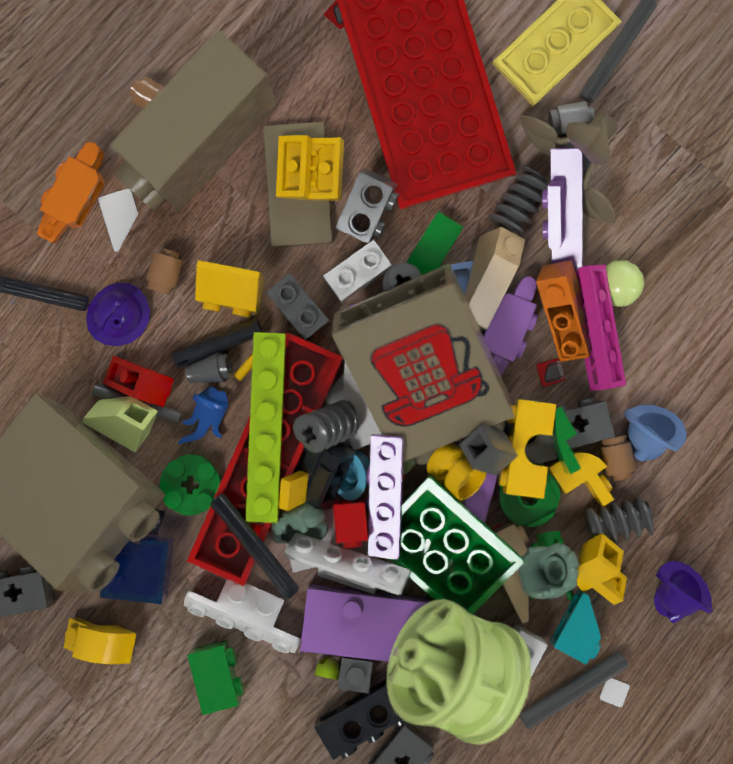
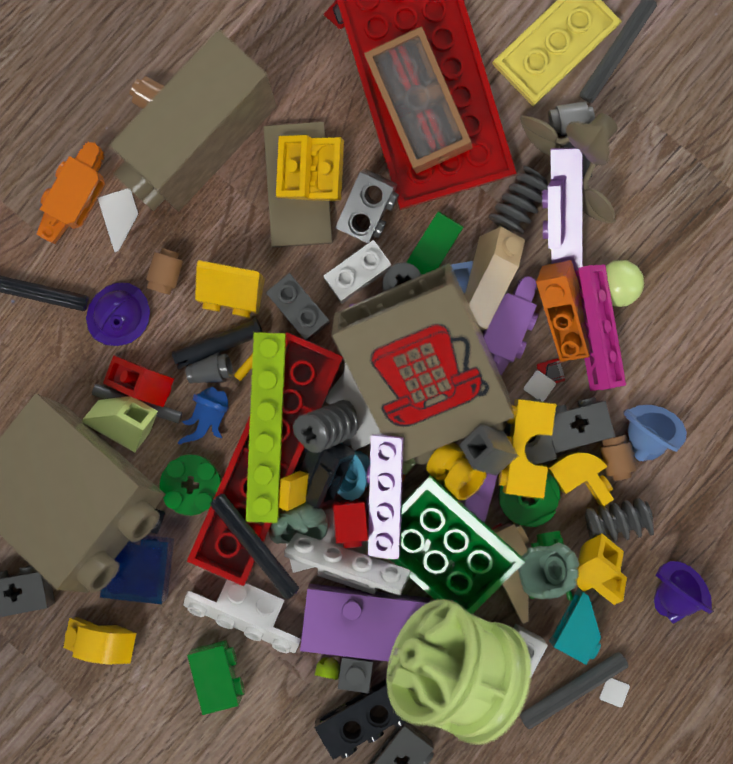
green slope [552,407,581,475] -> none
none -> clear brick [364,27,473,173]
none -> white sticker [524,370,556,402]

